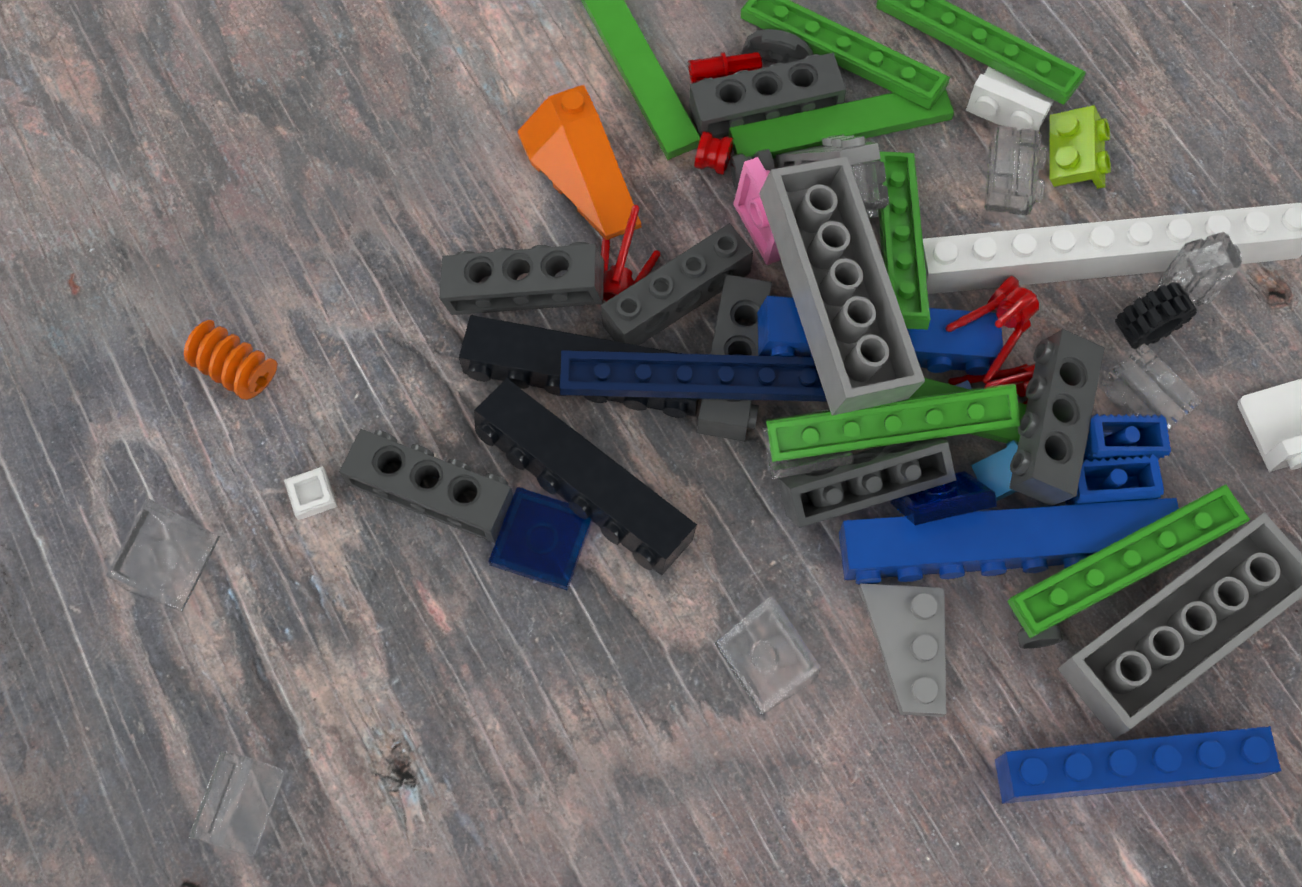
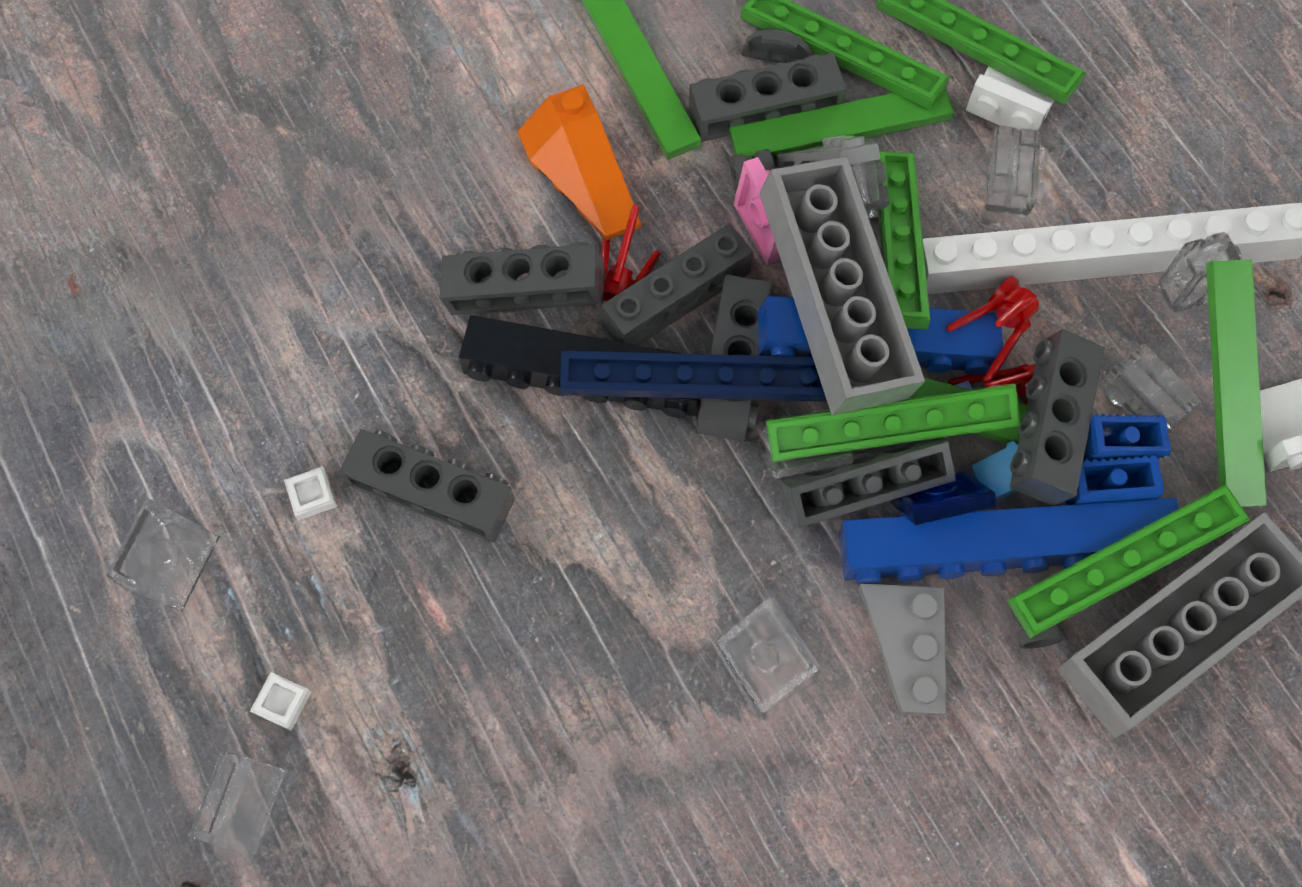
orange piece [184,320,278,400] -> none
black brick [474,378,697,576] -> none
clear blue tile [488,487,593,591] -> none
red axle [688,52,762,84] -> none
red wheel [694,131,734,175] -> none
blue brick [995,726,1281,804] -> none
lime bracket [1049,105,1111,189] -> none
black tyre [1115,282,1197,349] -> none
none -> white tile [250,672,311,731]
none -> bright green tile [1206,259,1266,507]

